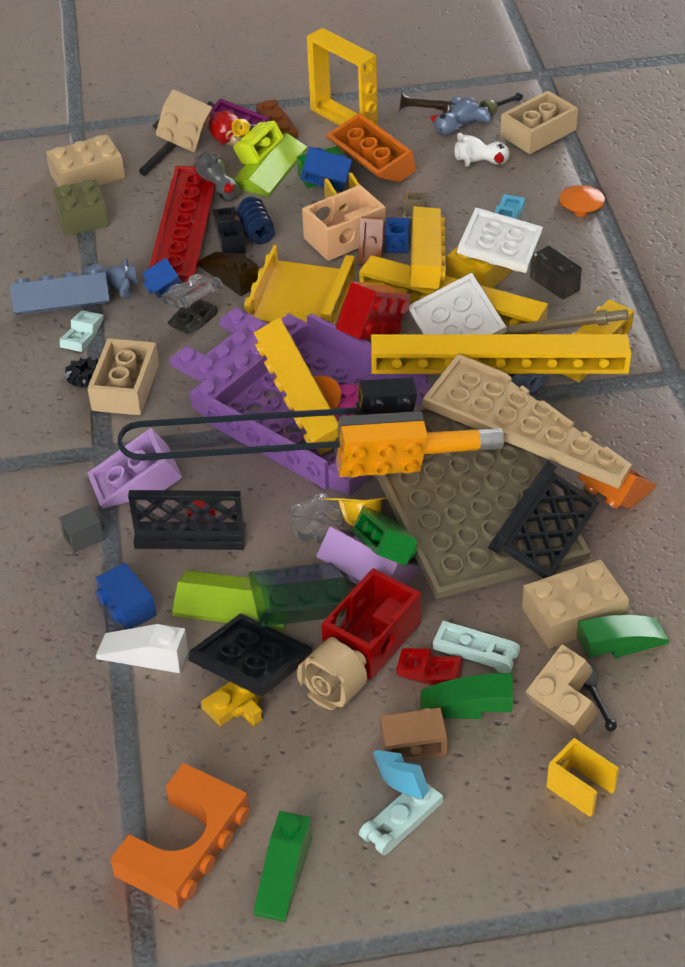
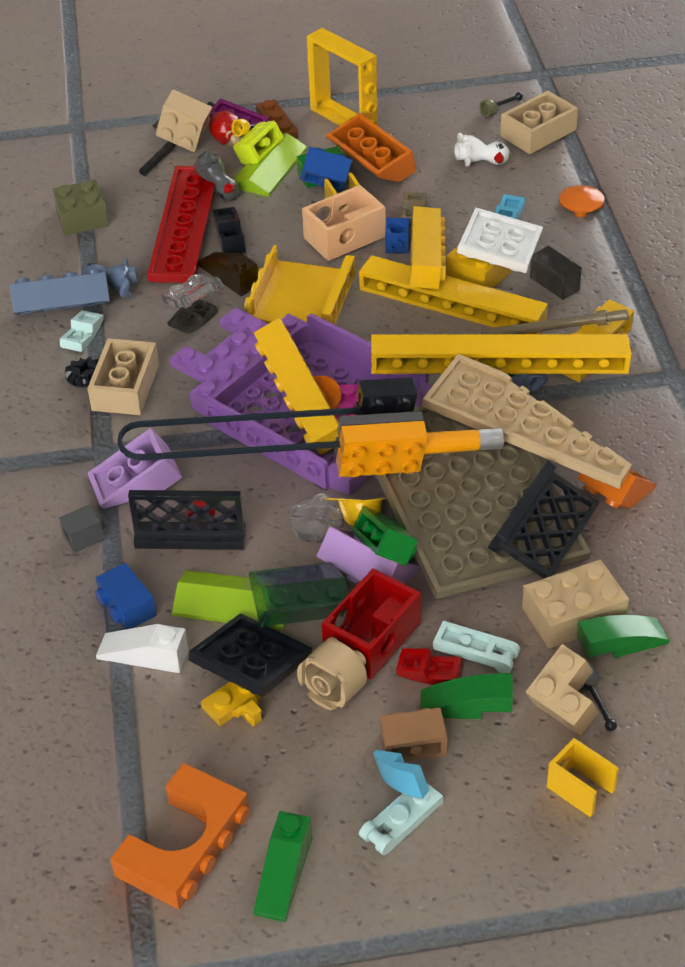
tan brick [46,134,125,187] -> none
blue brick [142,258,182,298] -> none
dark blue piece [237,196,275,245] -> none
red brick [335,281,411,340] -> none
plate [358,216,385,264] -> none
dark brown piece [399,90,455,113] -> none
white plate [408,273,507,334] -> none
sand blue animal [431,96,491,135] -> none

